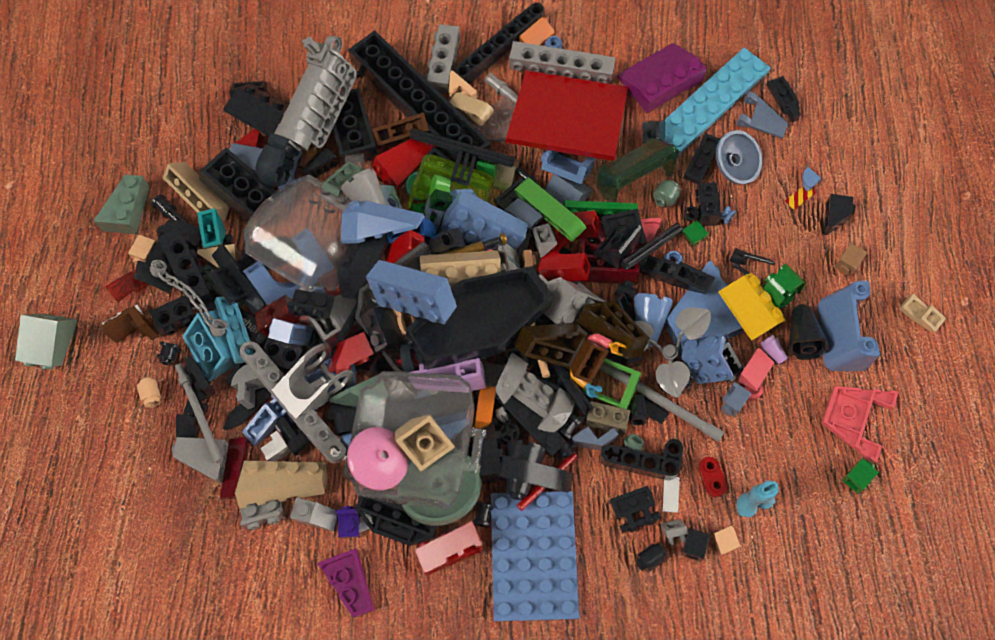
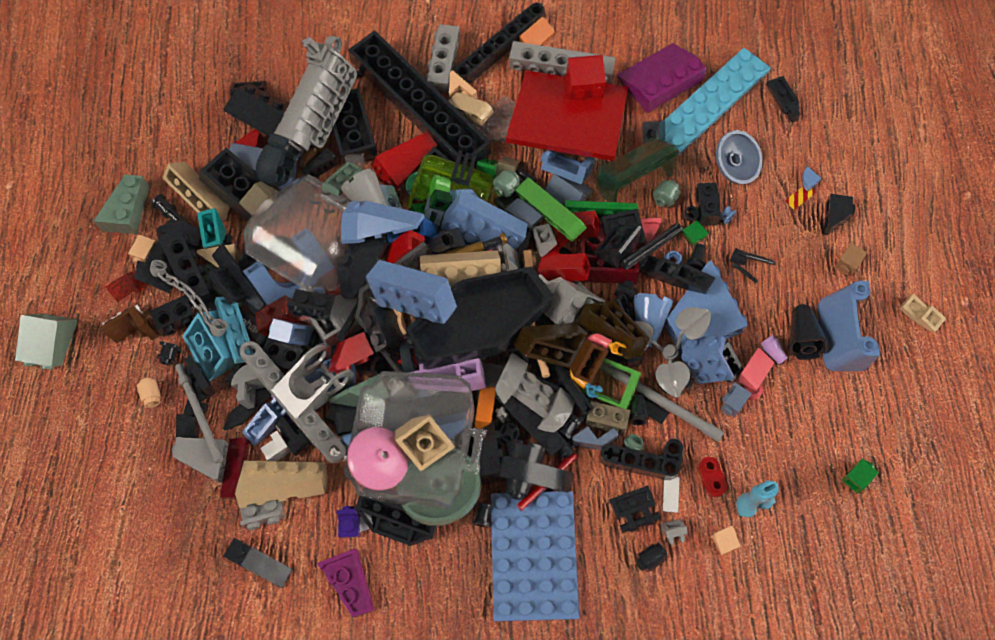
light grey slope [290,498,338,532] -> none
reddish brown slope [373,113,429,147] -> none
black axle [410,128,515,167] -> none
wedge [415,521,484,576] -> none
light grey pin [485,73,518,106] -> none
medium blue plate [545,36,562,49] -> none
black panel [680,528,710,562] -> none
black plate [683,133,720,185] -> none
yellow slope [718,272,785,341] -> none
sand blue flag [737,91,788,139] -> none
green brick [762,264,806,309] -> none
coral wing [821,386,899,464] -> none
none -> black slope [223,538,293,588]
none -> dark tan slope [239,181,279,217]
none -> sand green head [493,170,520,198]
none -> red slope [564,55,606,100]
none -> black cone [687,244,706,271]

